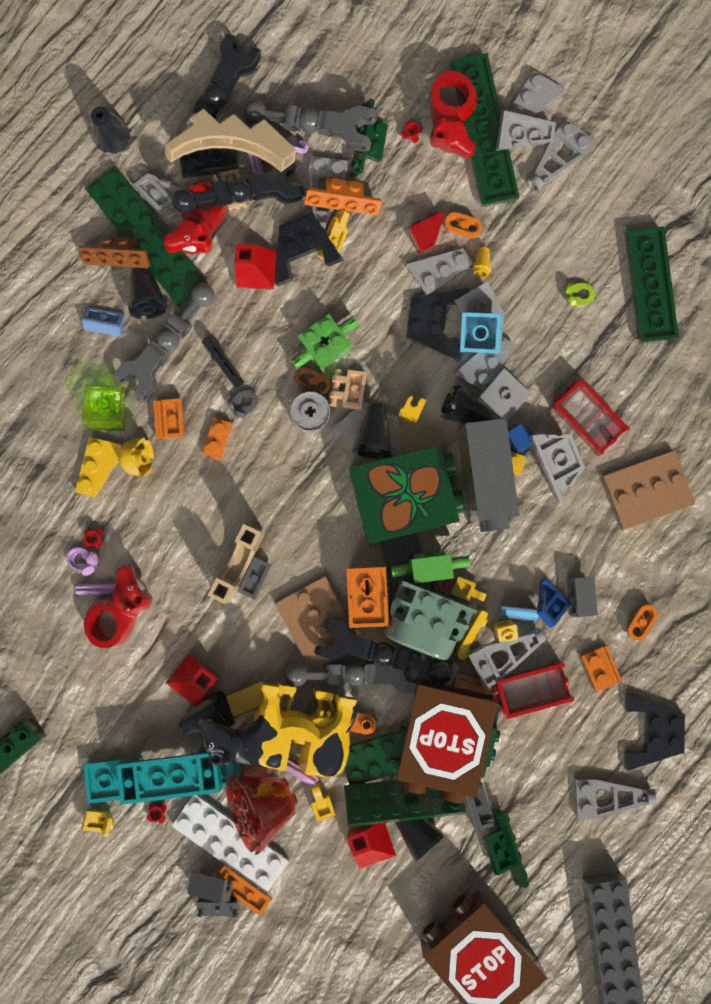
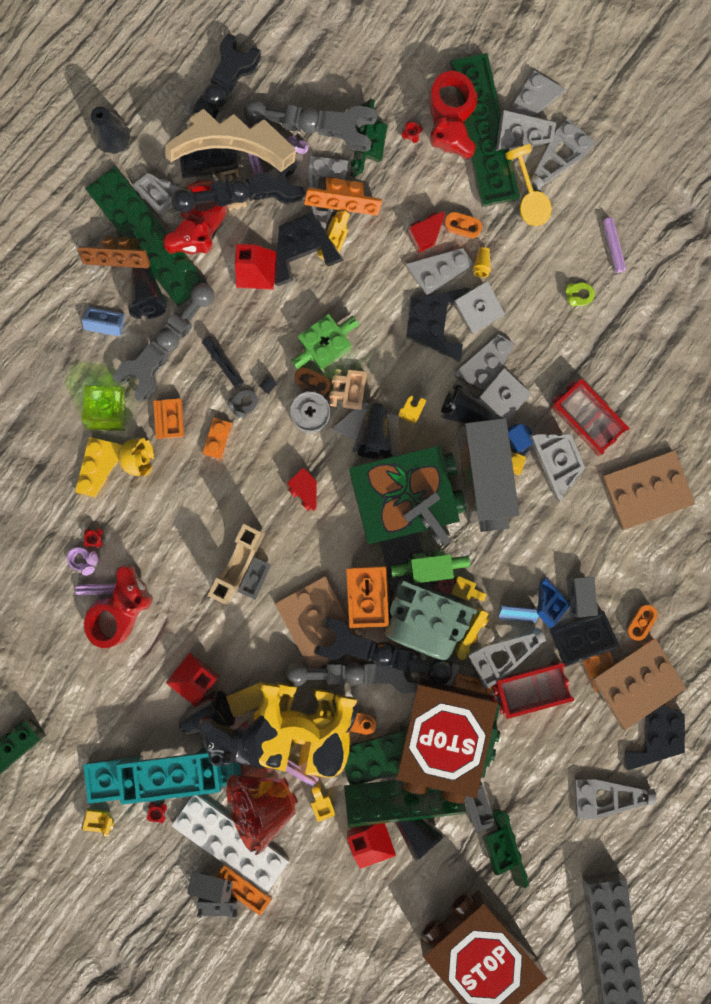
medium azure brick [460,312,504,354] -> none
yellow bracket [493,619,518,642] -> none
dark green plate [625,226,679,344] -> none
none -> black axle [258,375,278,395]
none -> red slope [287,468,317,512]
none -> dark grey bracket [402,492,451,546]
none -> yellow piece [505,144,552,226]
none -> black tile [550,611,620,668]
none -> medium nougat plate [592,638,686,730]
none -> lavender axle [602,217,626,273]

